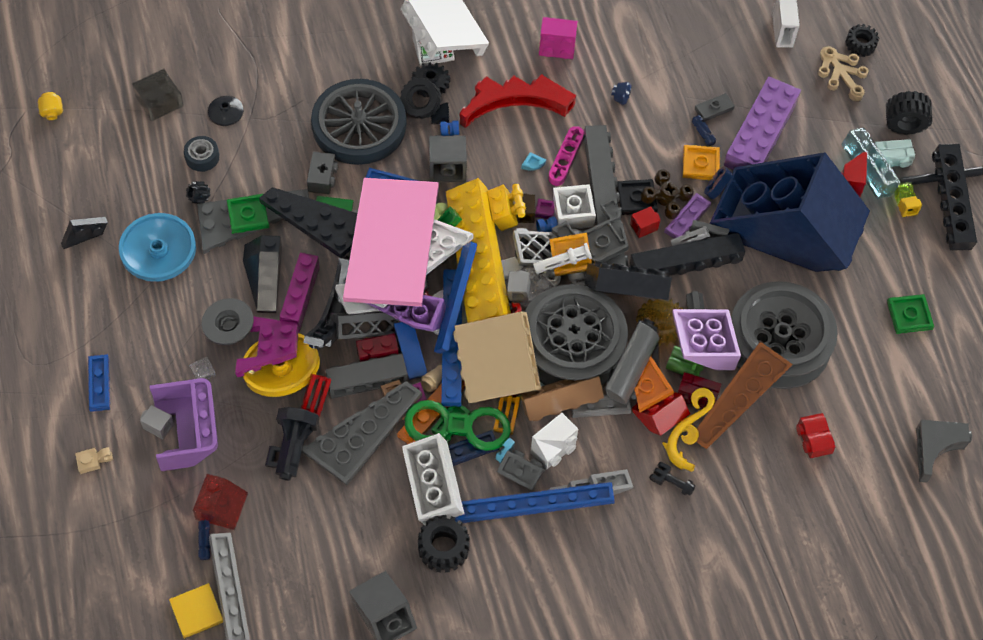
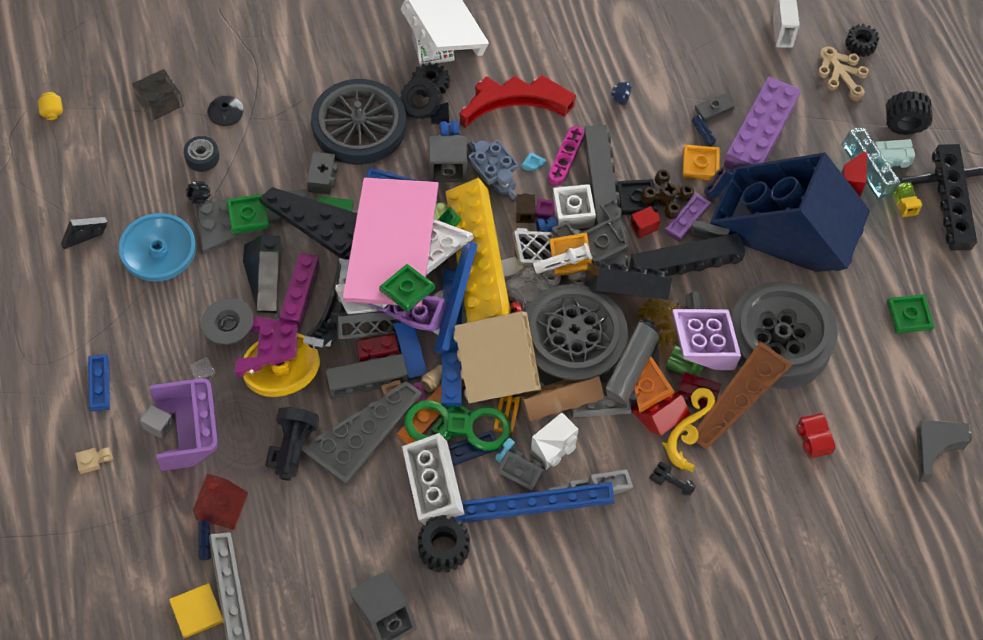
red tile [300,373,331,417] -> none
yellow brick [487,184,526,231] -> none
light grey brick [507,270,531,301] -> none
dark pink brick [539,17,578,59] -> none
light grey pin [671,226,710,246] -> none
none -> green tile [379,264,435,312]
none -> sand blue piece [467,140,519,202]

